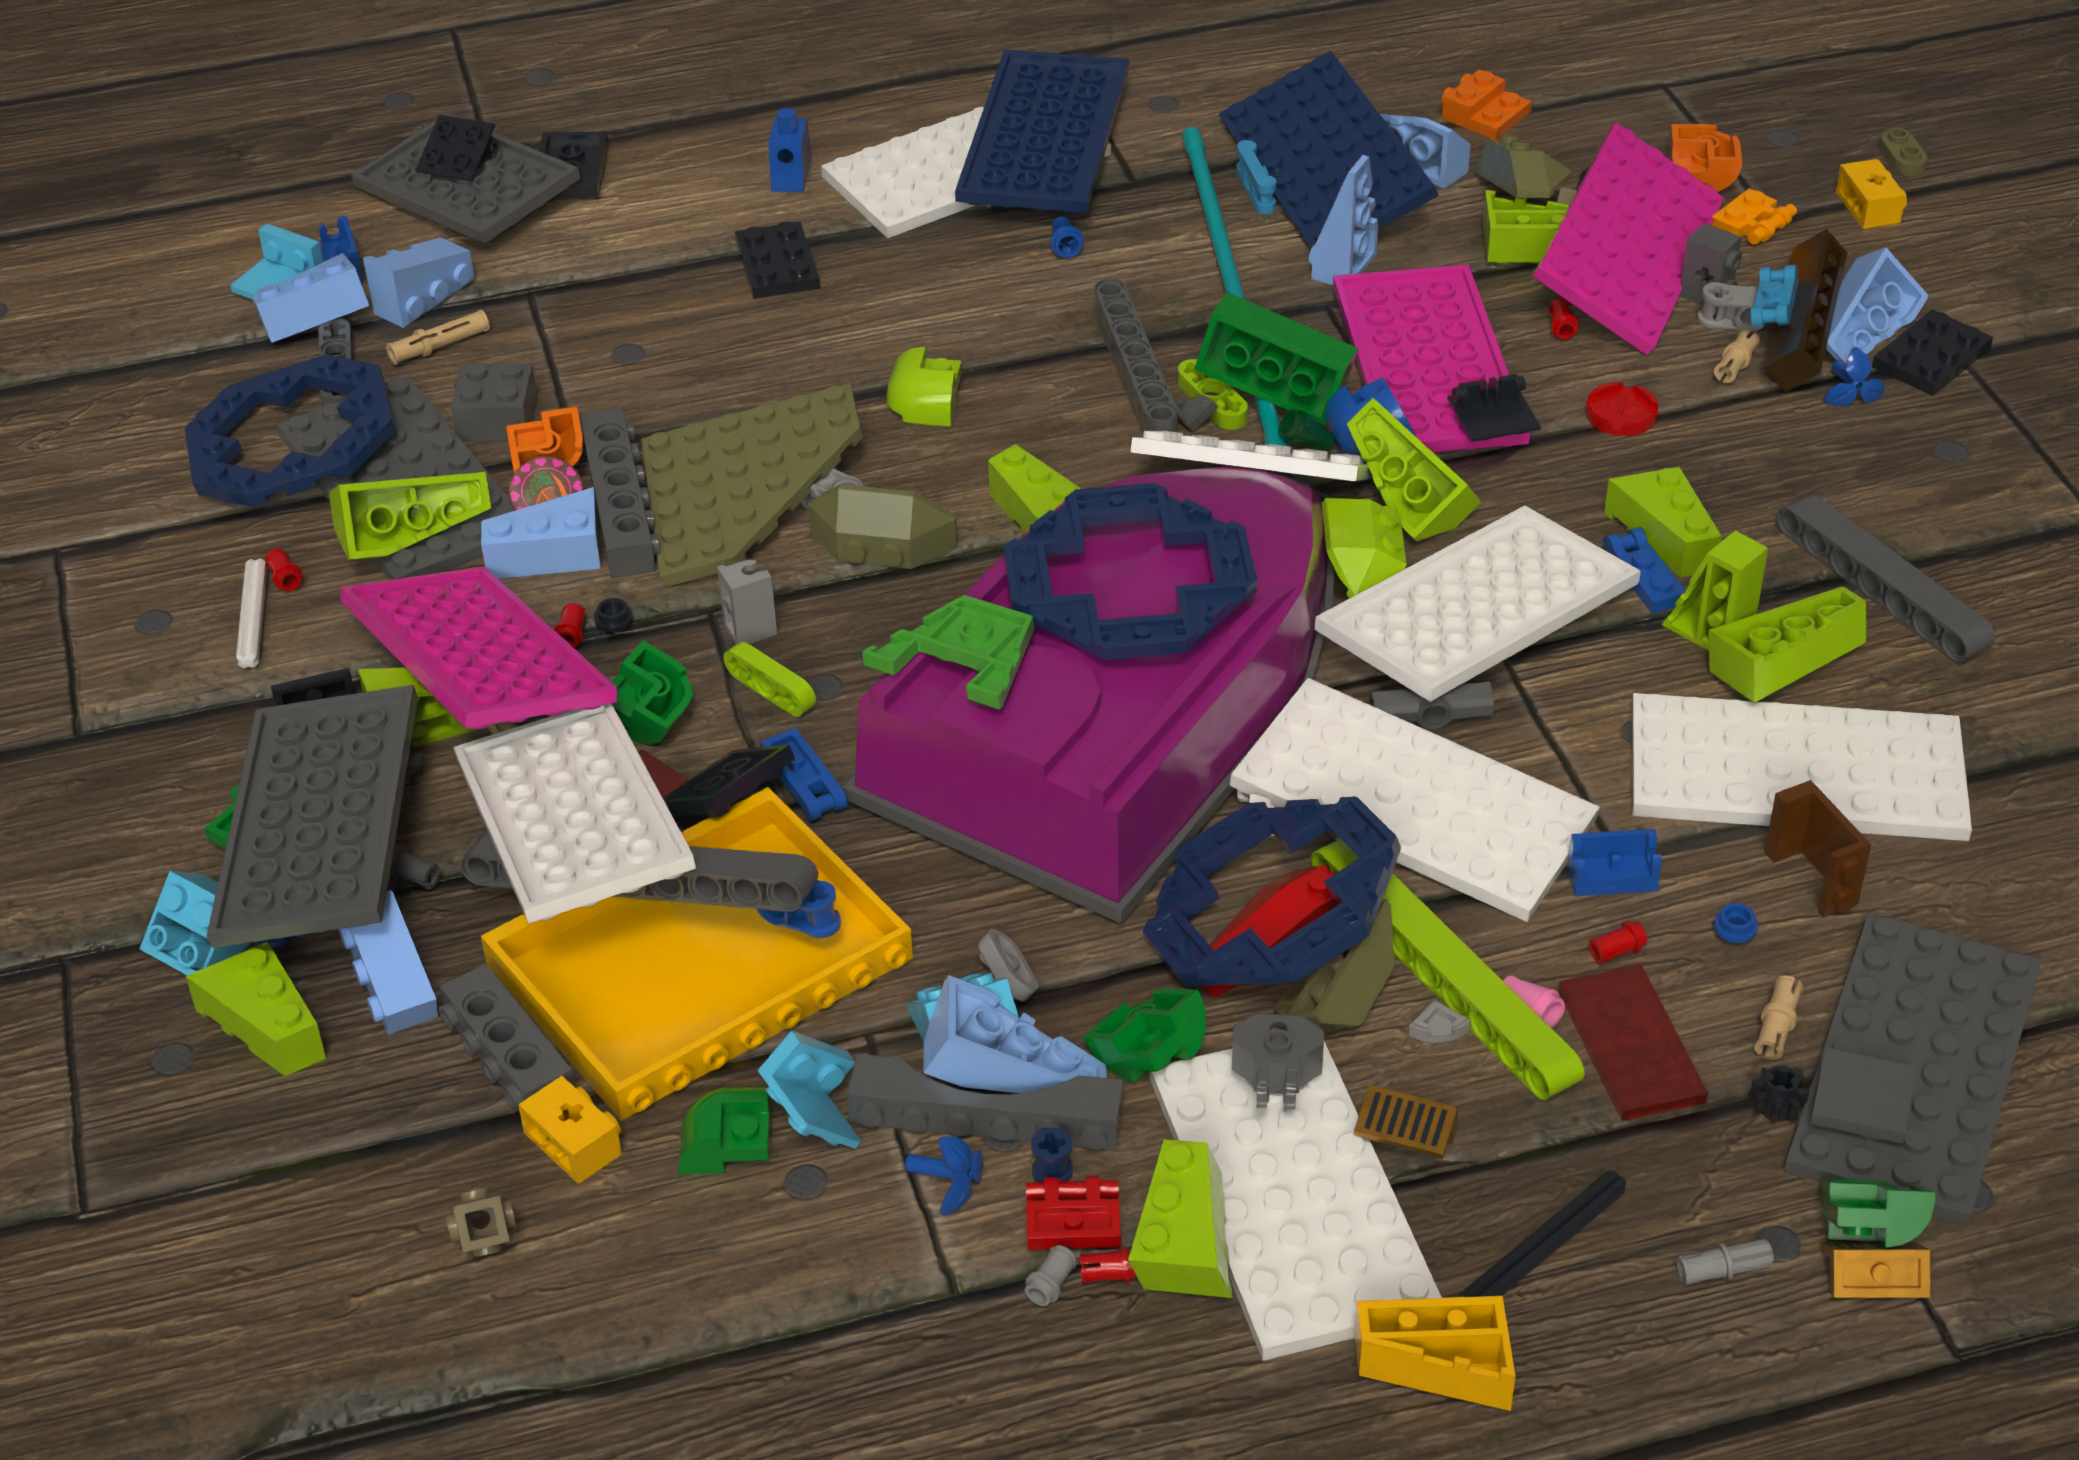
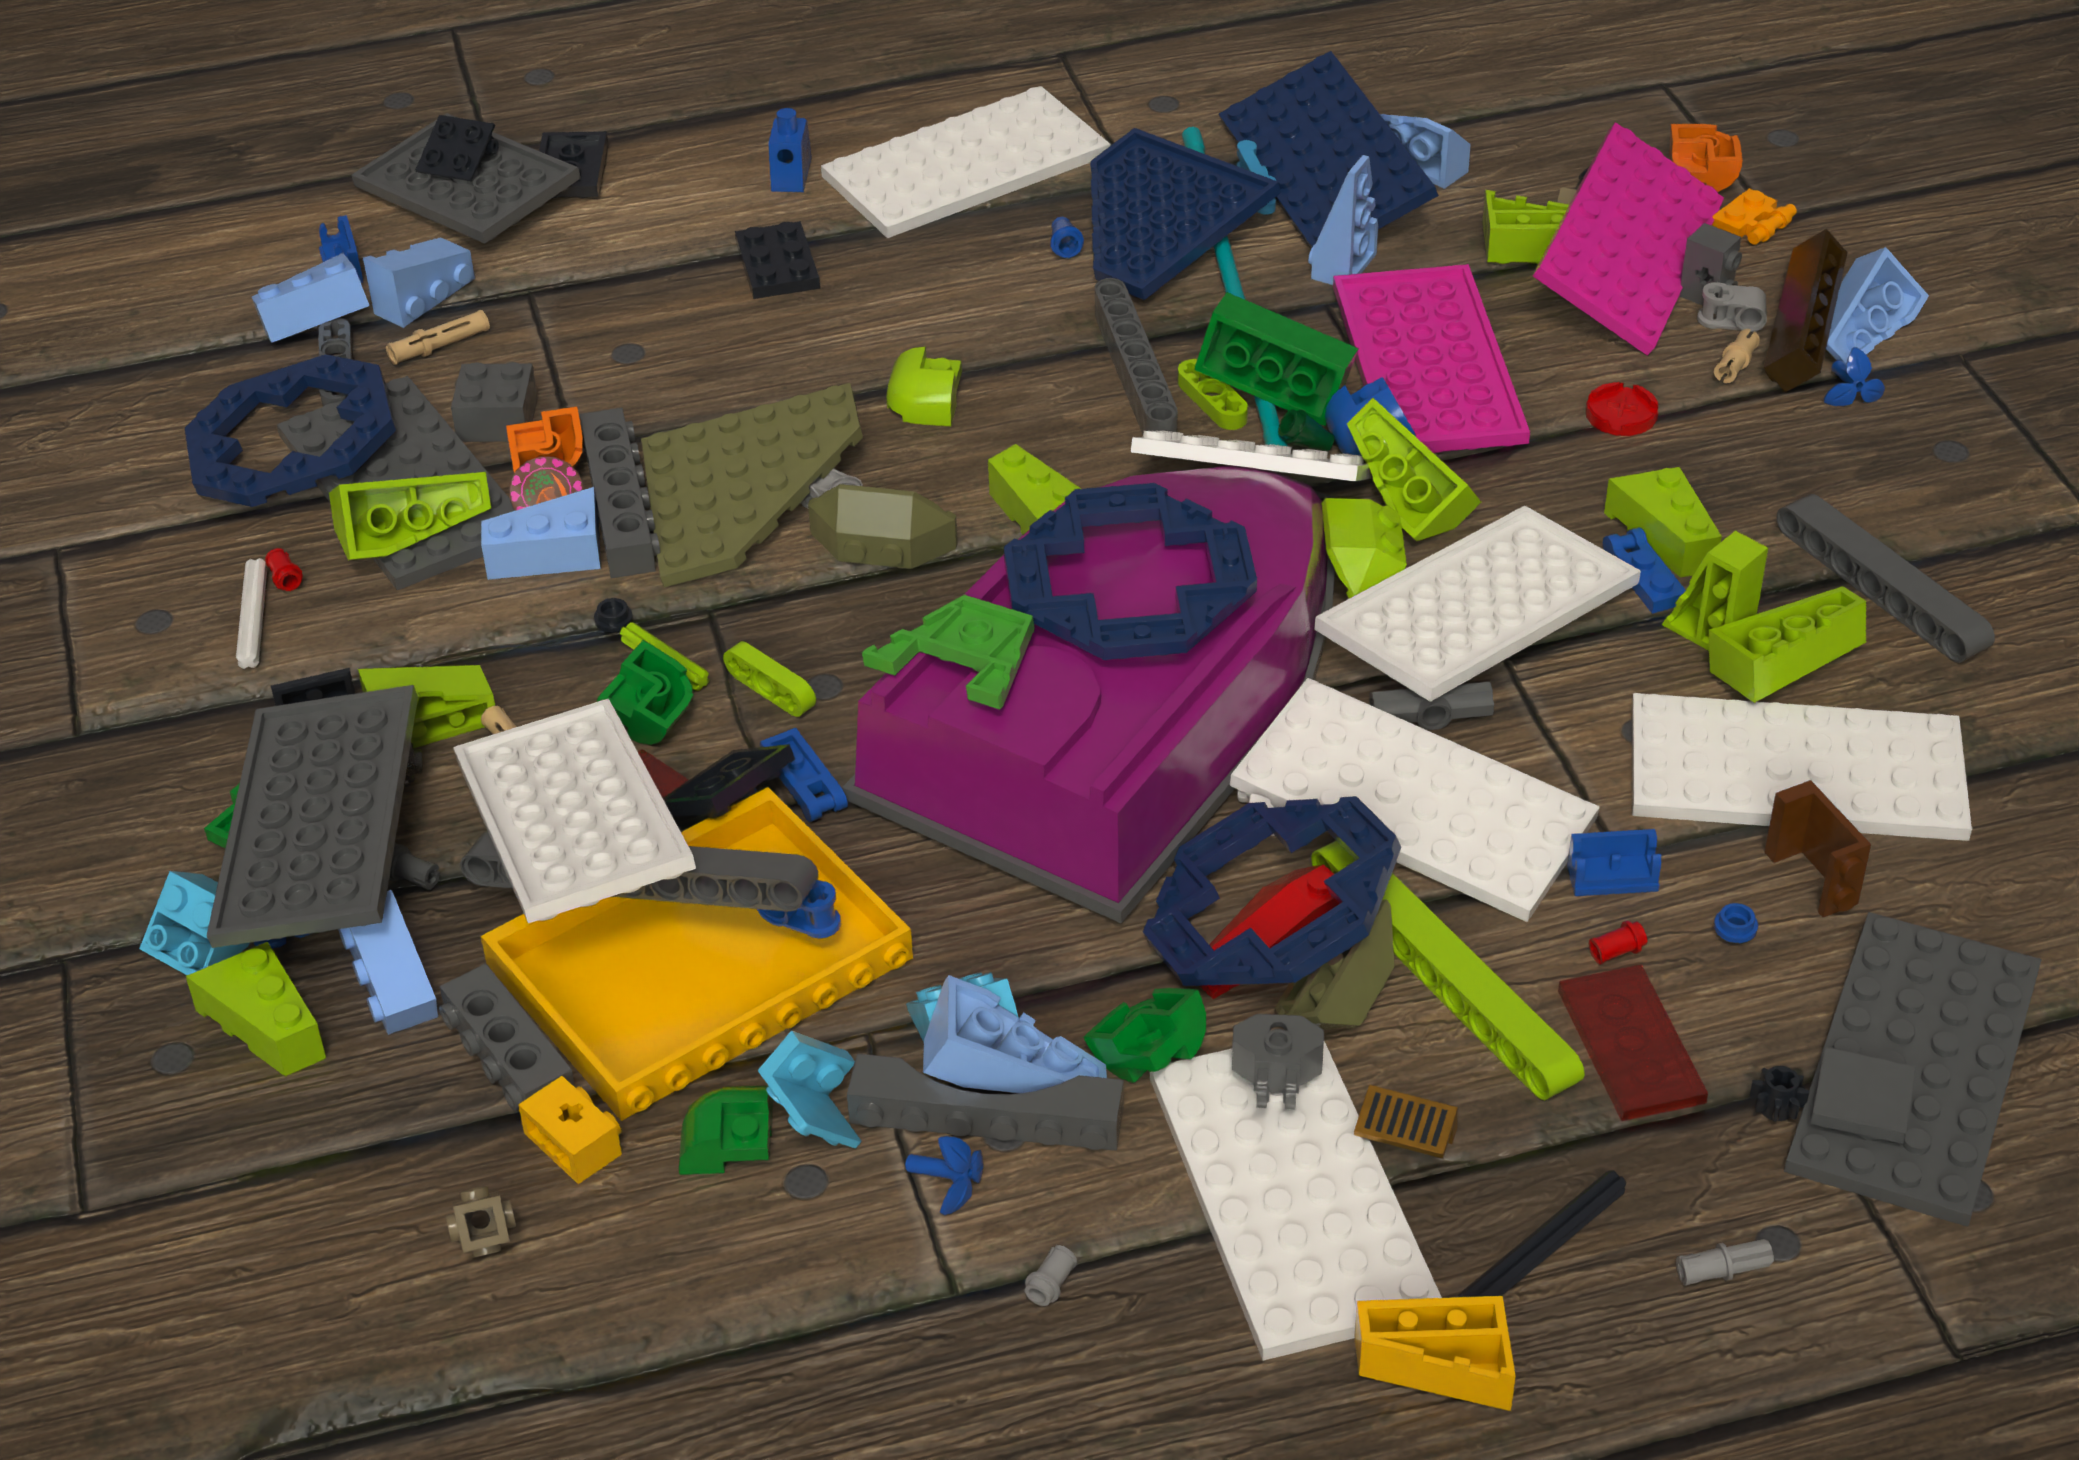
medium azure bracket [230,223,324,299] -> none
dark pink plate [340,566,617,729] -> none
red pin [554,603,587,648] -> none
light grey hinge [717,560,777,644] -> none
dark blue plate [955,49,1129,213] -> none
light grey plate [978,929,1039,1001] -> none
red plate [1026,1176,1121,1250] -> none
dark blue bush [1031,1128,1073,1182] -> none
red pin [1080,1246,1137,1284] -> none
lime wedge [1128,1139,1232,1298] -> none
dark grey tile [1175,395,1219,432] -> none
light grey tile [1408,1000,1471,1043] -> none
orange plate [1441,69,1532,139] -> none
black hinge [1447,373,1541,442] -> none
olive wedge [1475,134,1572,198] -> none
bright pink cone [1503,975,1565,1028] -> none
red pin [1548,298,1579,340] -> none
dark azure plate [1751,265,1799,328] -> none
tan pin [1754,975,1803,1060] -> none
pearl gold panel [1821,1242,1931,1298] -> none
green brick [1822,1178,1935,1248] -> none
yellow brick [1836,159,1907,229] -> none
black plate [1872,309,1993,396] -> none
olive plate [1879,127,1928,176] -> none
none -> lime axle [620,622,710,691]
none -> dark blue plate [1090,128,1281,300]

